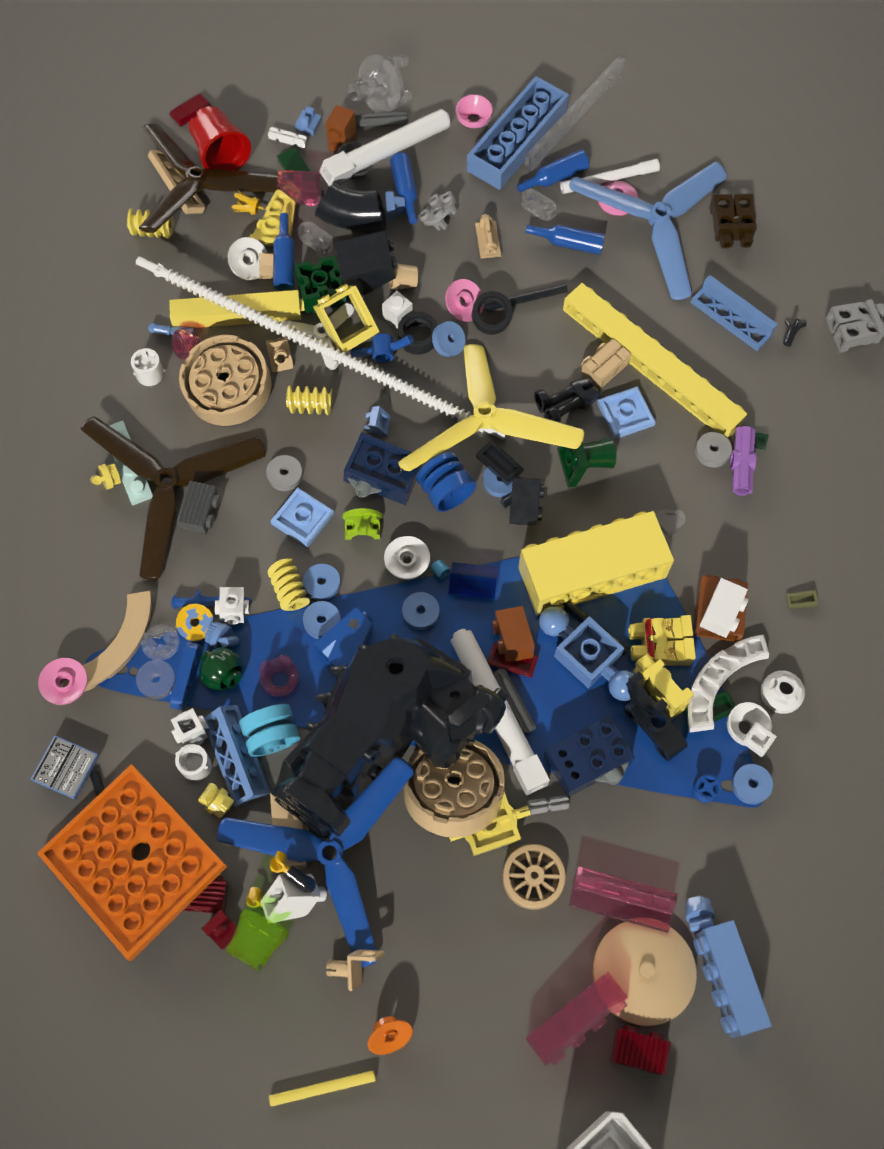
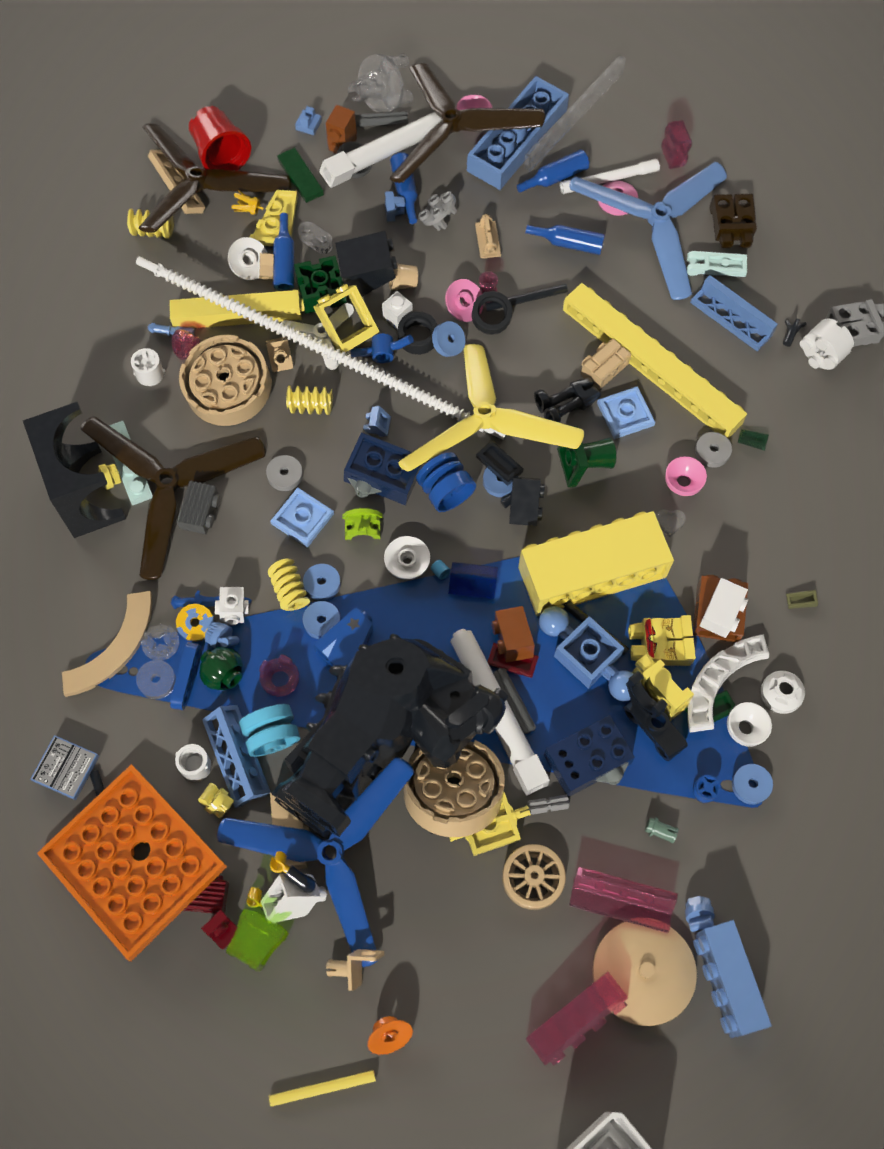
bright pink dish [38,658,88,705] -> none
dark red tile [169,93,212,127] -> none
white brick [171,708,209,746] -> none
white axle [268,127,307,148] -> none
clear pink slope [277,170,321,206] -> none
black brick [315,182,386,232] -> none
medium blue piece [402,592,439,630] -> none
clear beam [521,189,557,221] -> none
dark red brick [610,1025,671,1075] -> none
medium lavender piece [730,426,756,496] -> none
white tile [742,722,777,757] -> none
none -> black piece [23,402,126,538]
none -> dark brown piece [390,63,545,183]
none -> clear pink bush [479,272,498,294]
none -> sand green pin [645,817,679,844]
none -> clear pink brick [661,120,692,169]
none -> bright pink piece [665,457,707,496]
none -> light aqua plate [687,251,747,277]
none -> white brick [800,319,854,370]

